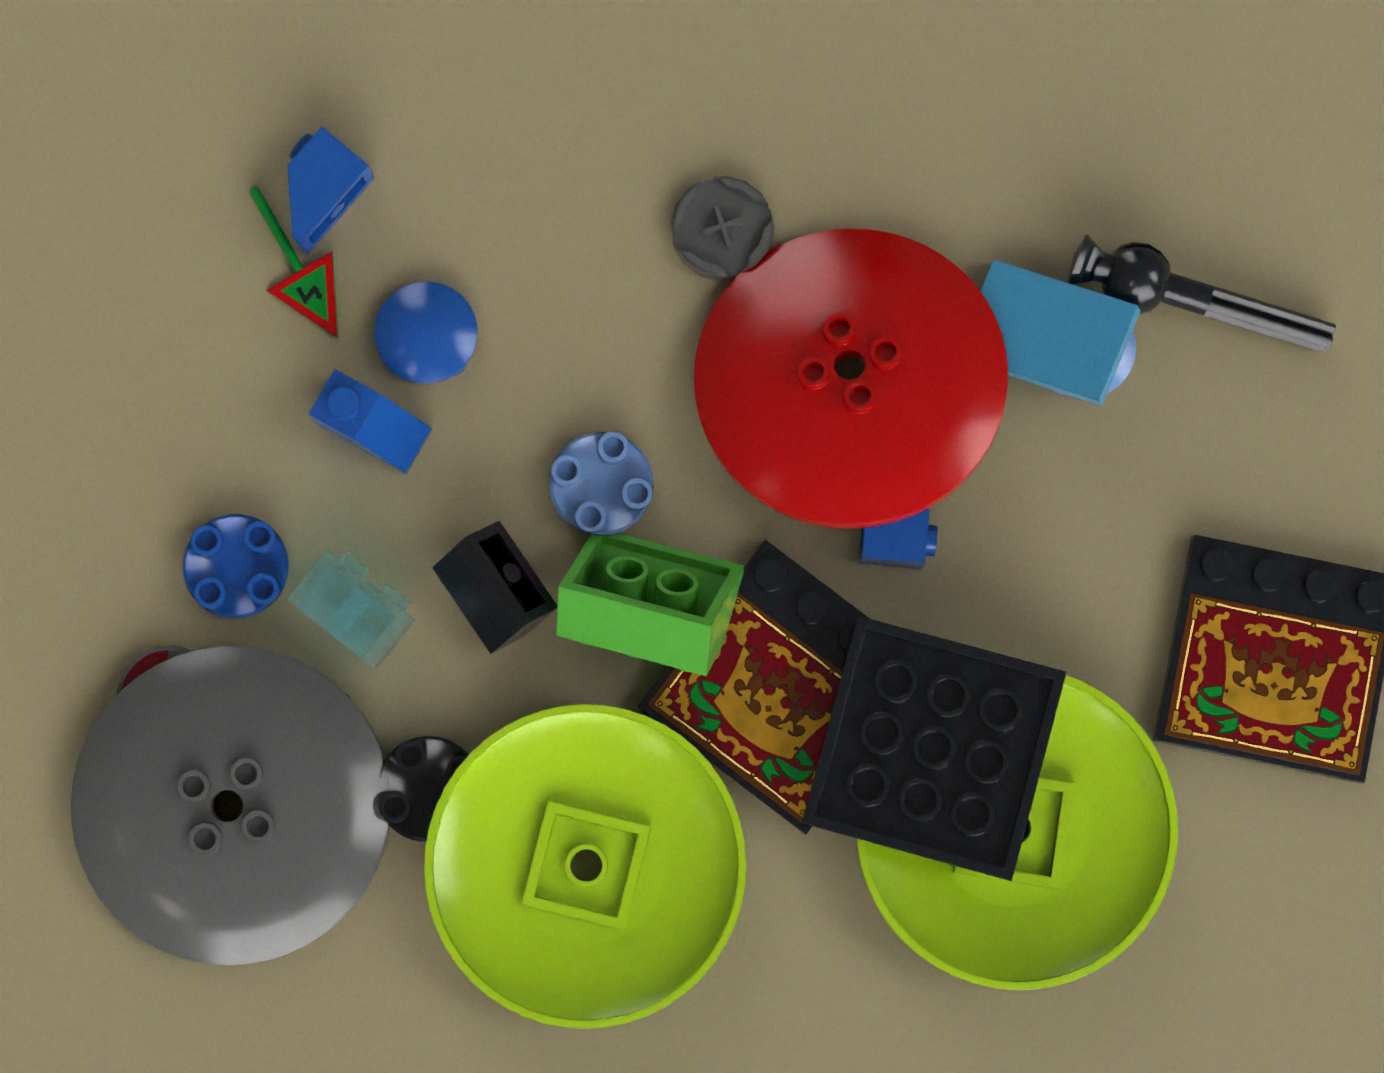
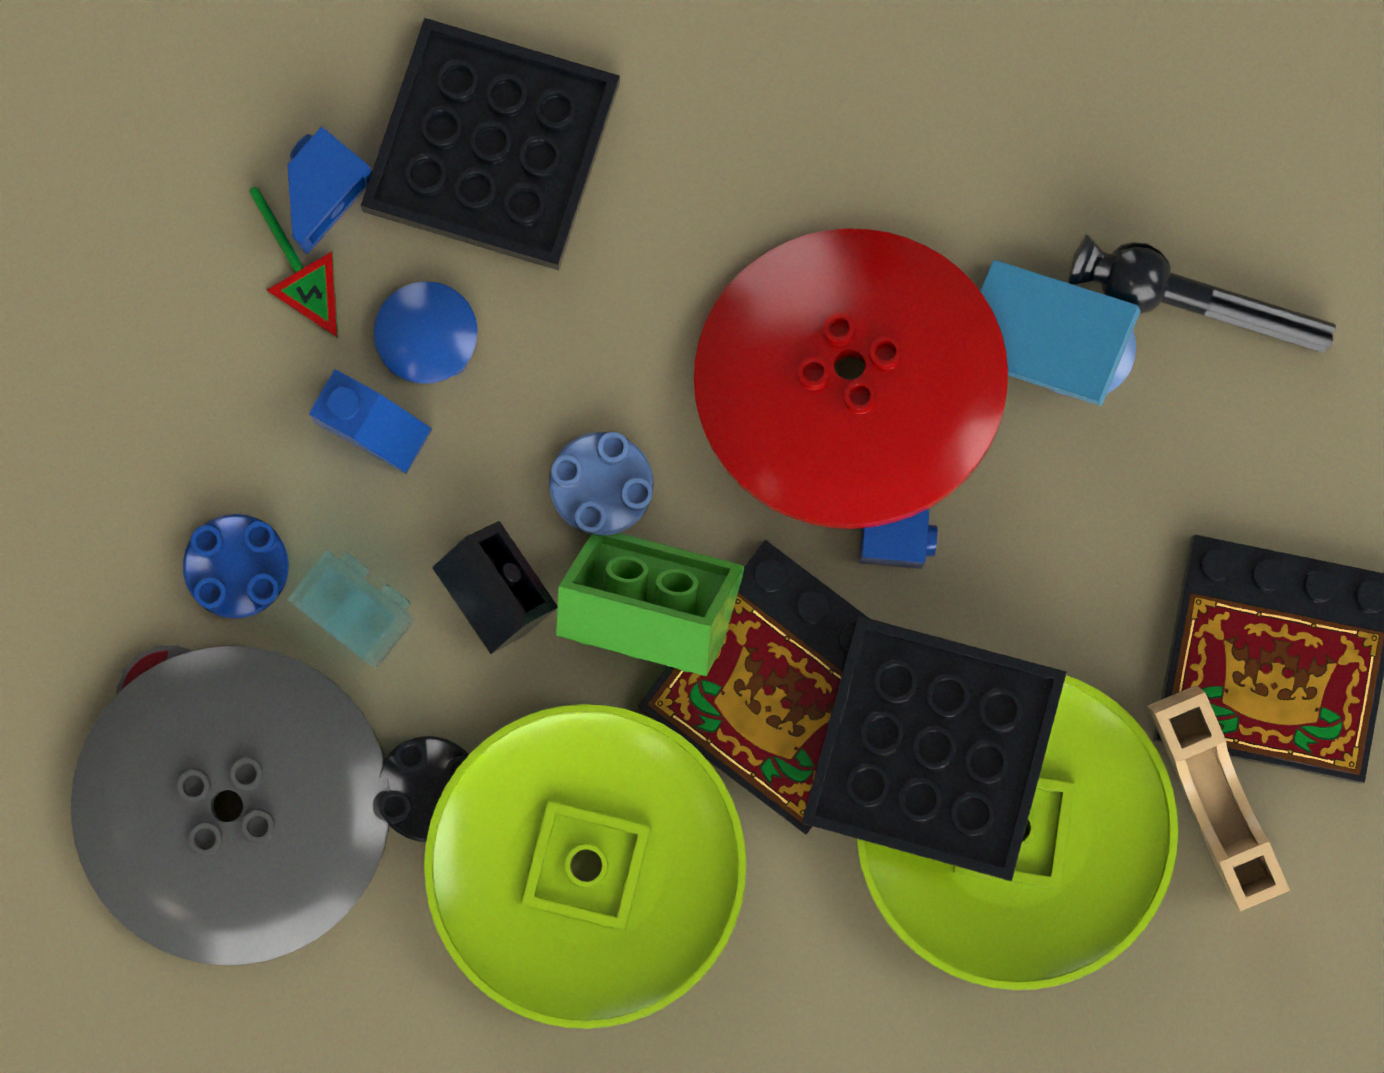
dark grey tile [671,176,774,280] -> none
none -> black plate [360,18,620,271]
none -> tan arch [1147,685,1290,911]

